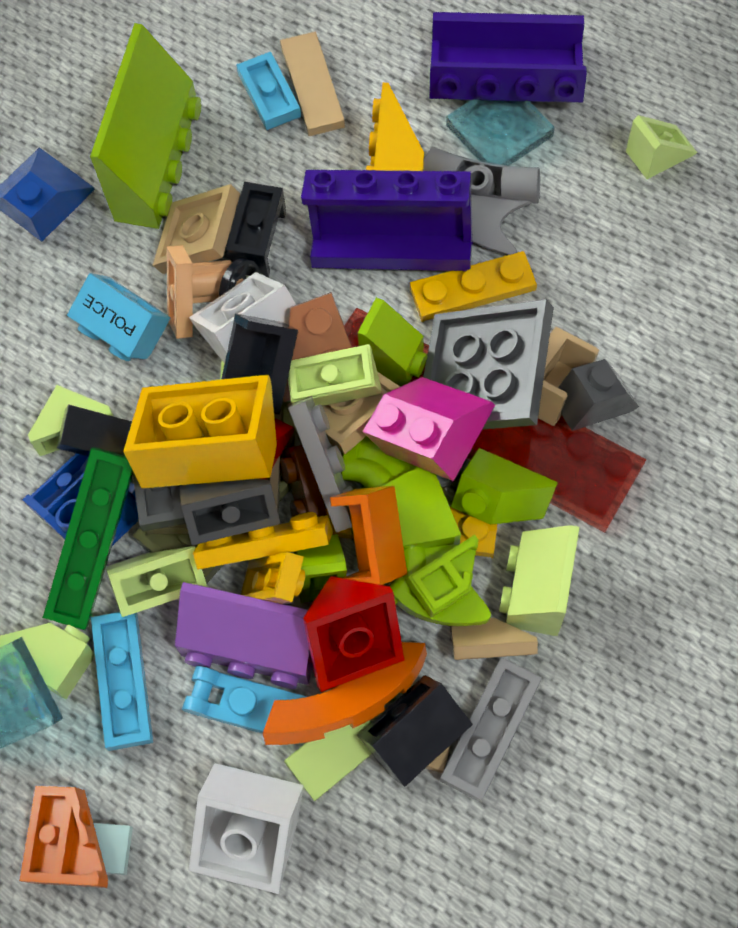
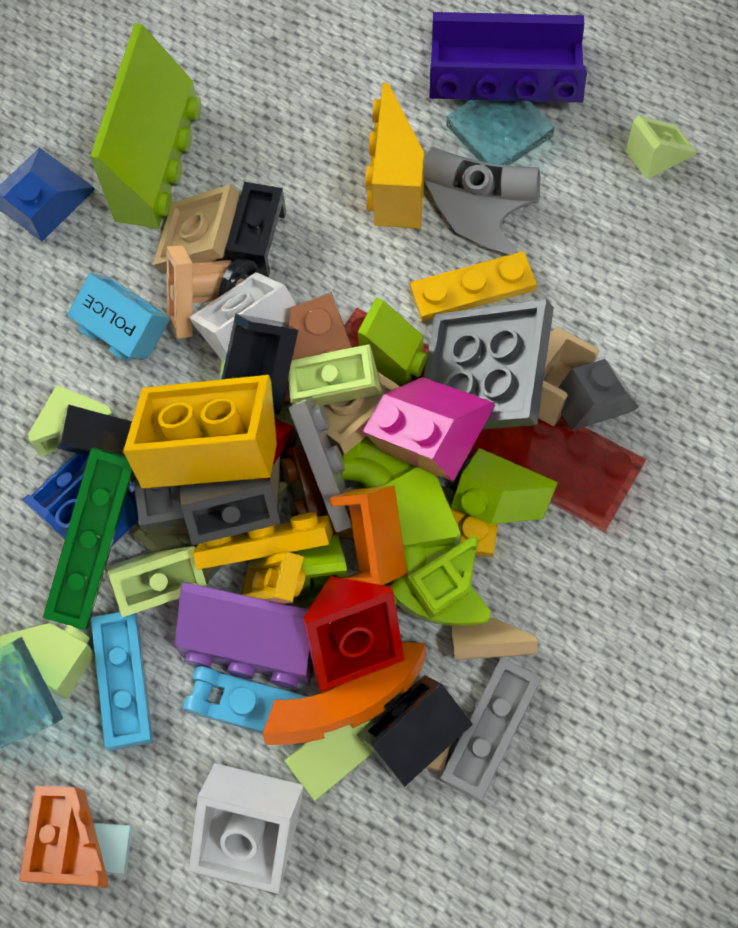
medium azure plate [236,51,301,130] -> none
tan tile [280,31,345,136] -> none
dark purple panel [301,170,473,271] -> none
yellowish green slope [499,525,580,636] -> none

